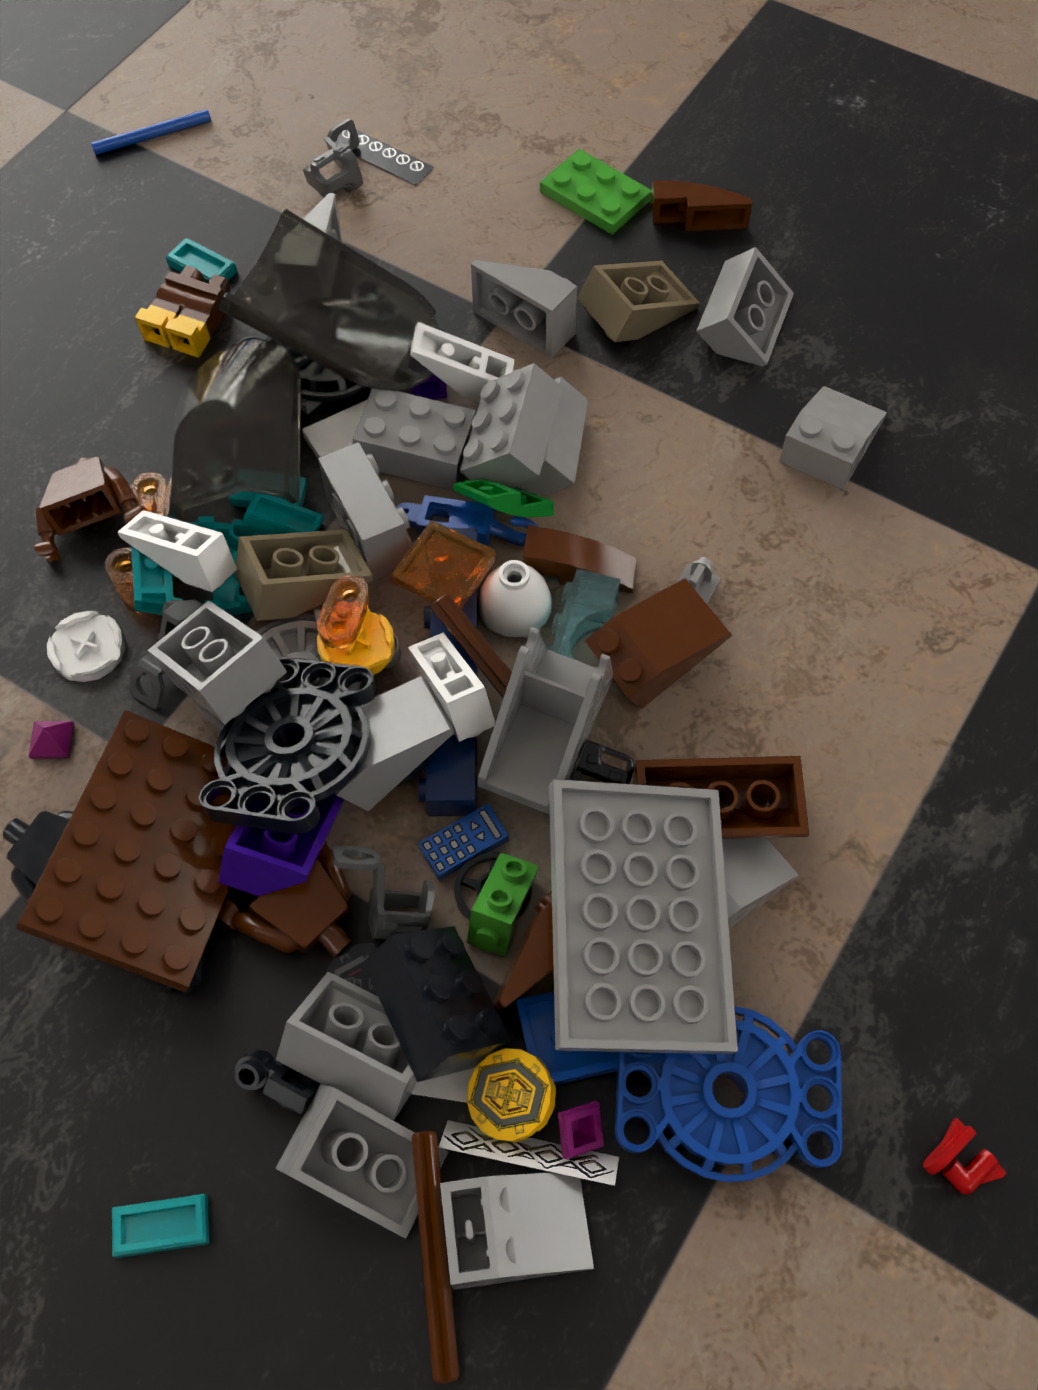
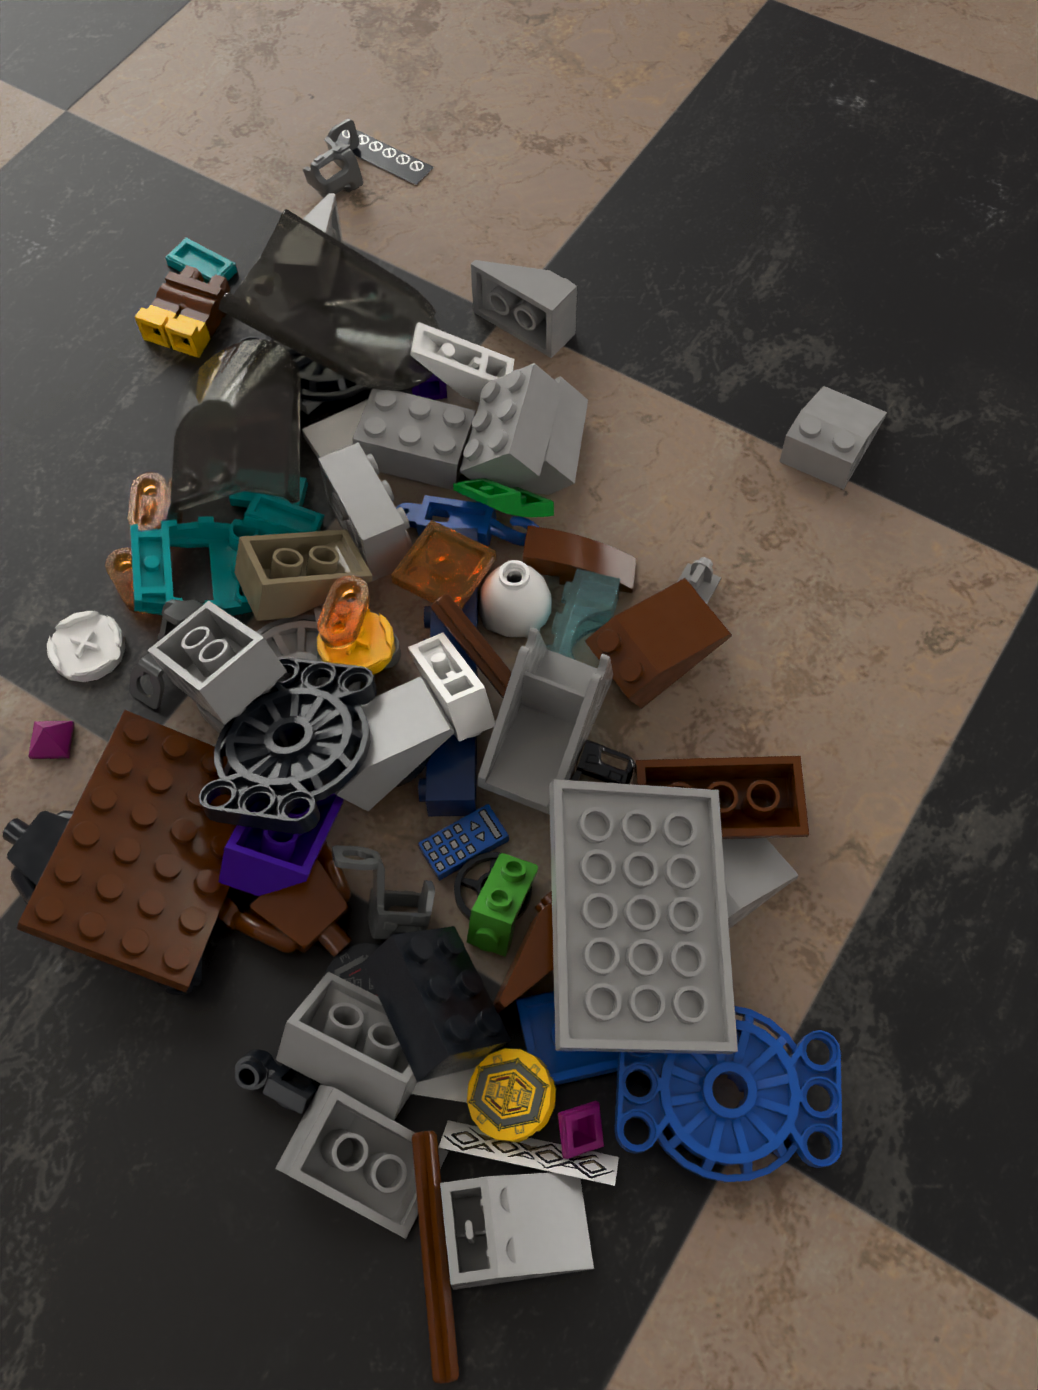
reddish brown torso [34,457,144,562] -> none
blue bar [91,109,211,155] -> none
teal tile [112,1194,210,1258] -> none
white slope [118,510,237,592] -> none
bright green plate [540,149,652,235] -> none
dark tan slope [577,261,700,342] -> none
reddish brown slope [650,181,753,231] -> none
light grey slope [696,247,794,366] -> none
red piece [923,1118,1006,1195] -> none

